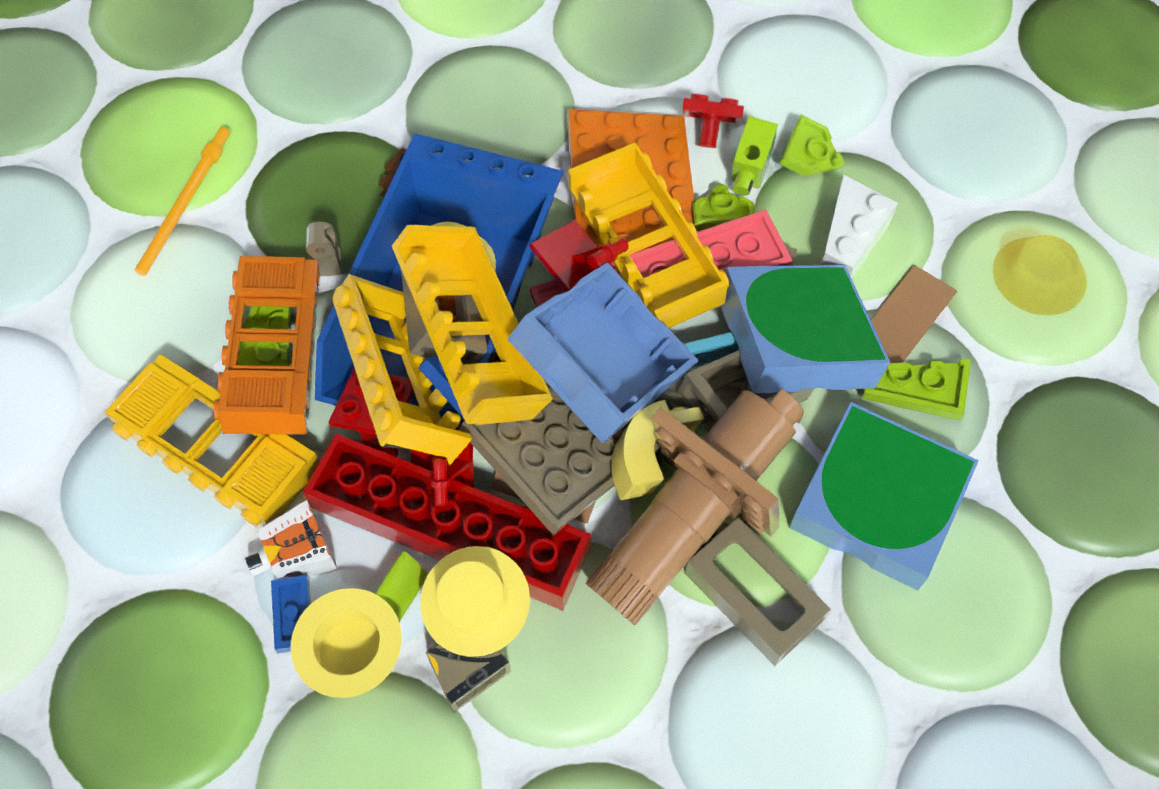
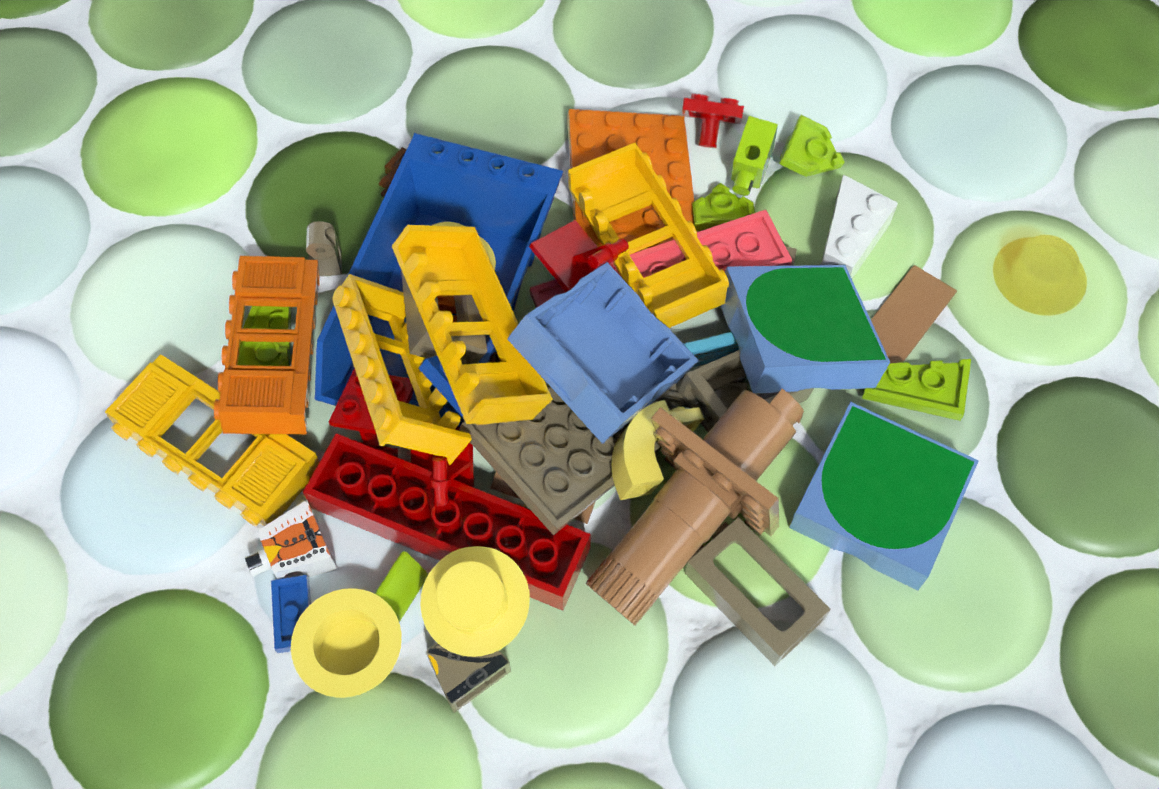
light orange bar [134,127,230,276] -> none

